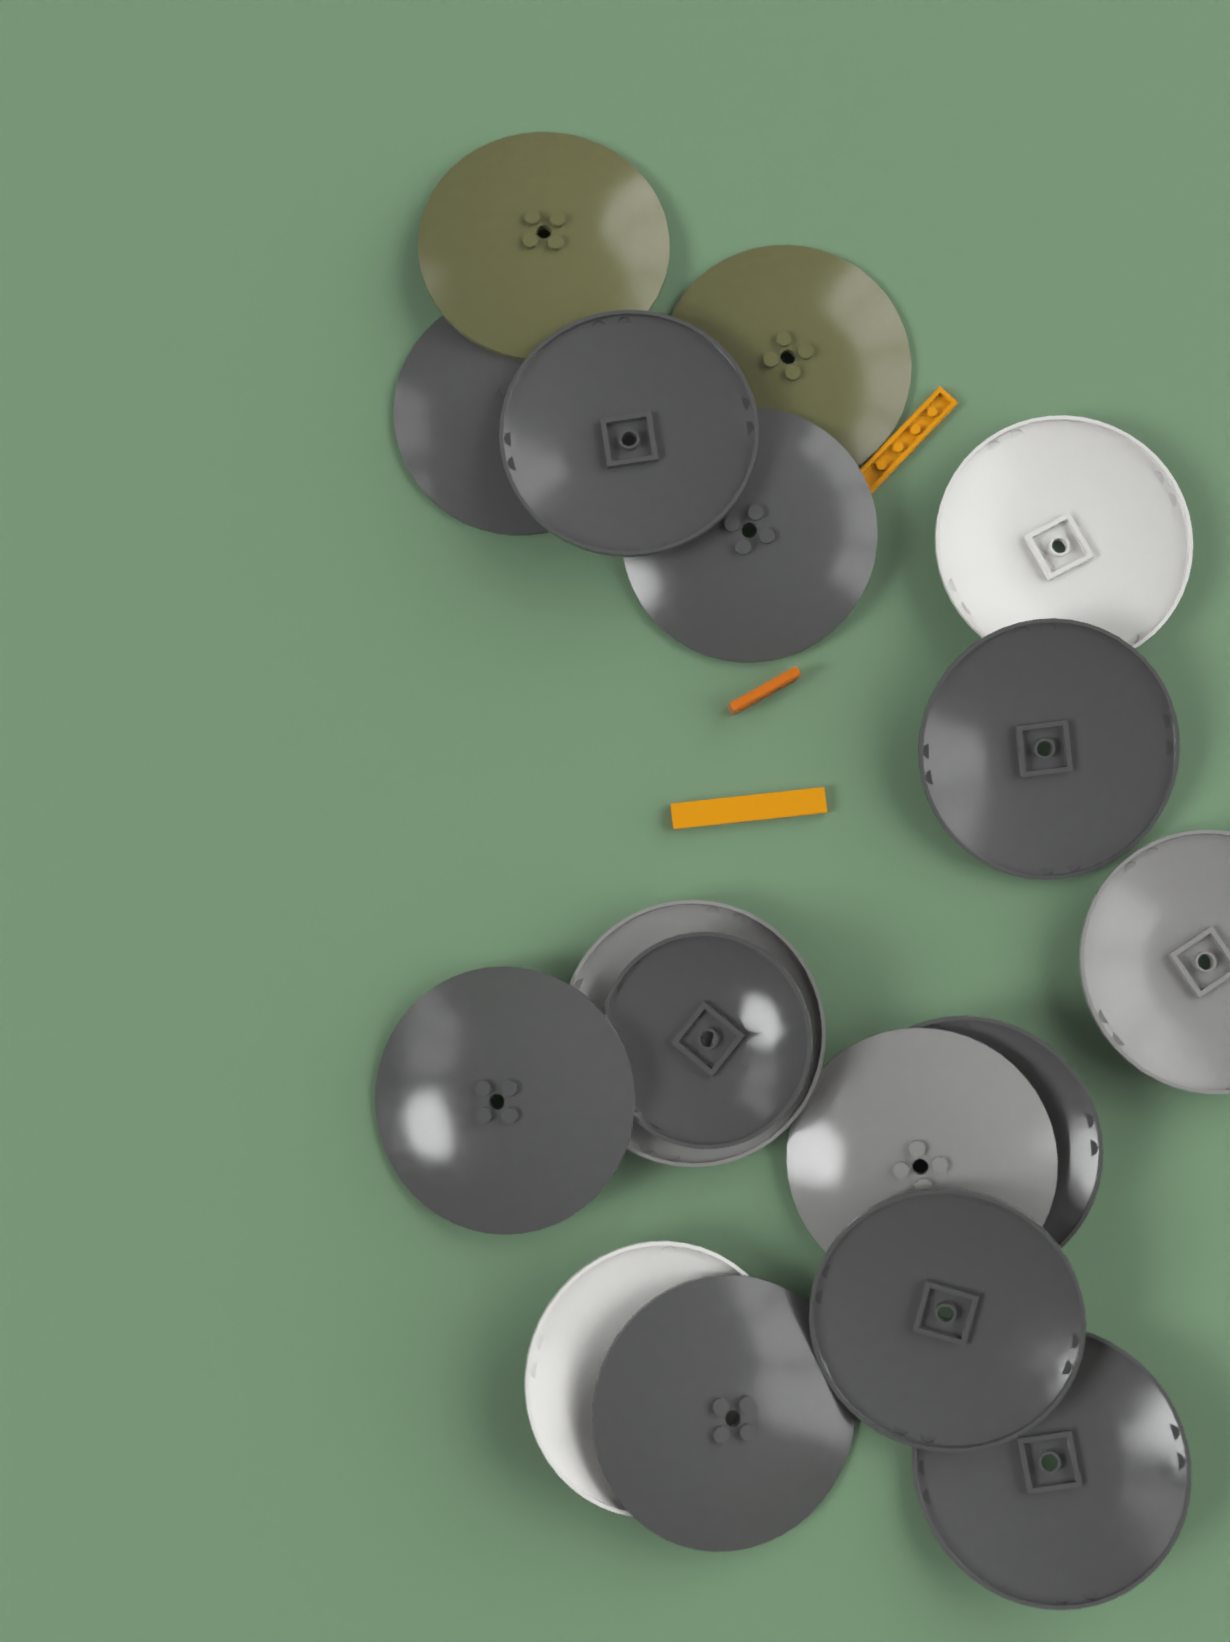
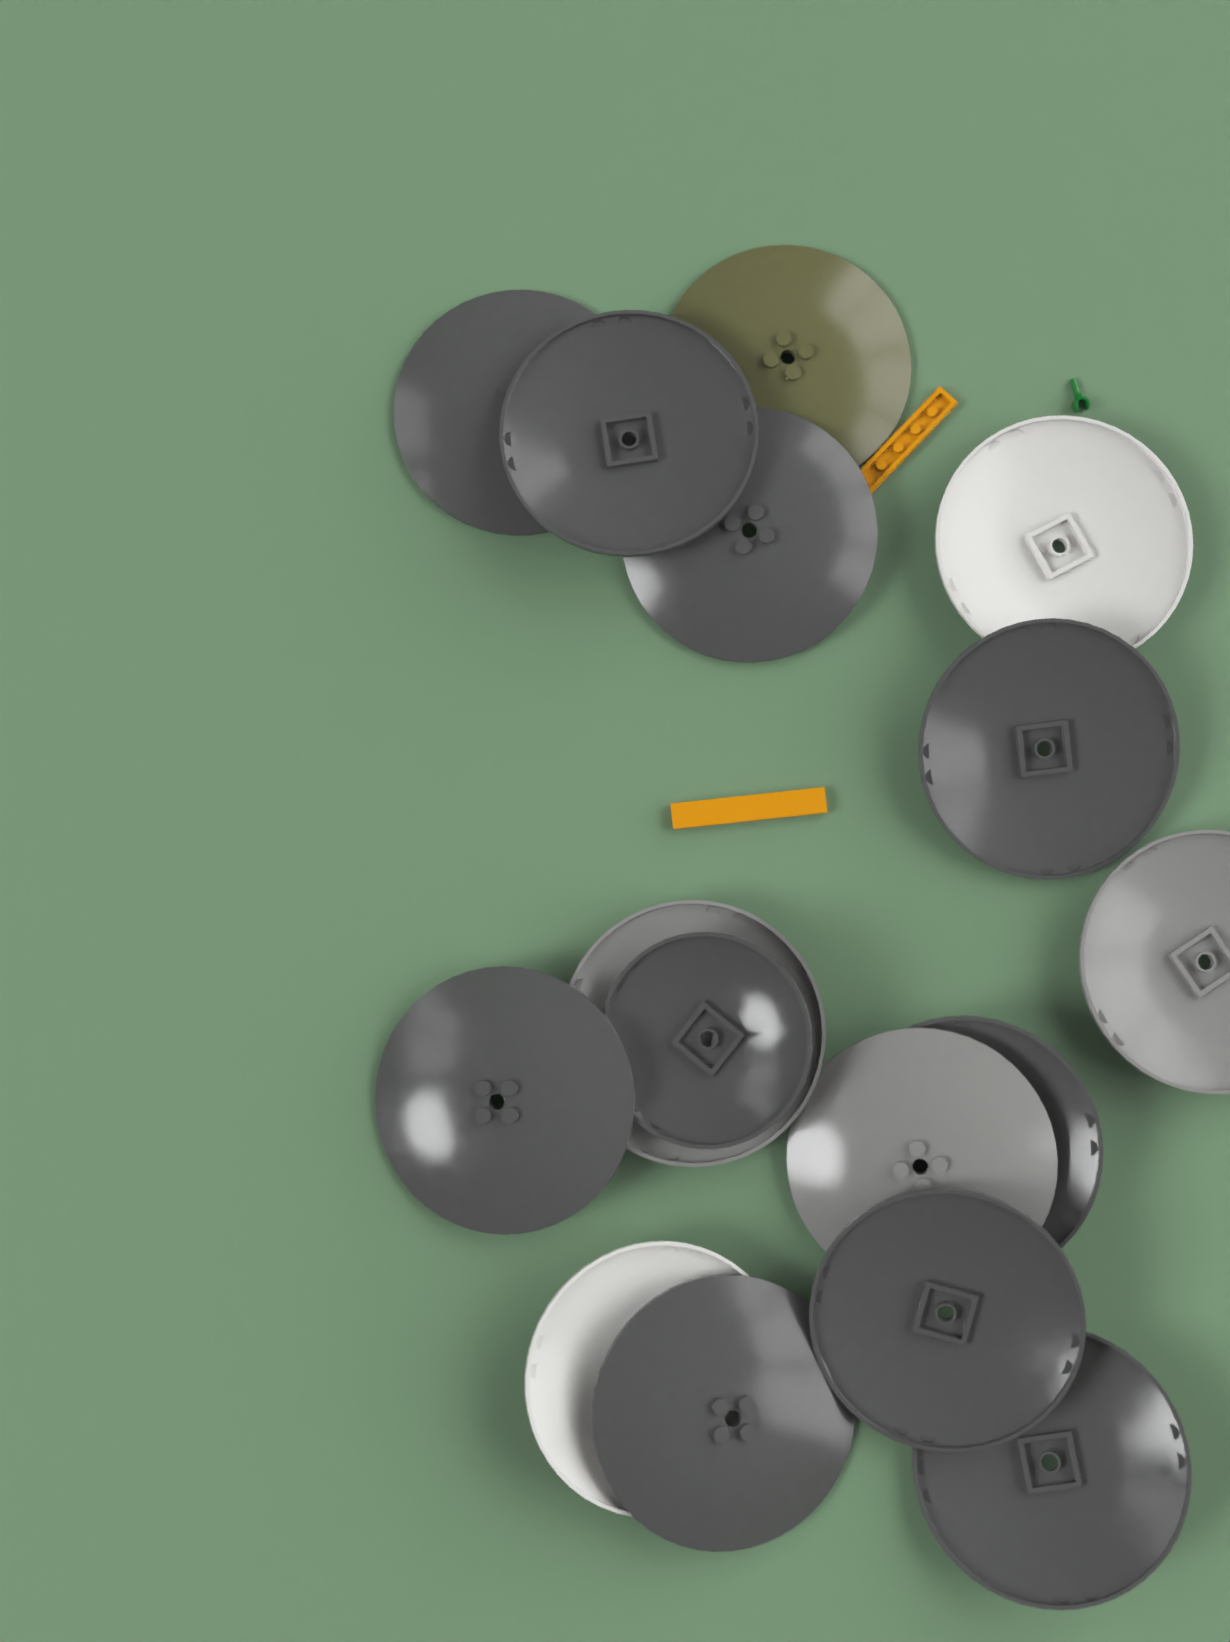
olive dish [418,132,670,361] -> none
orange tile [727,666,801,715] -> none
none -> green hand [1070,378,1090,413]

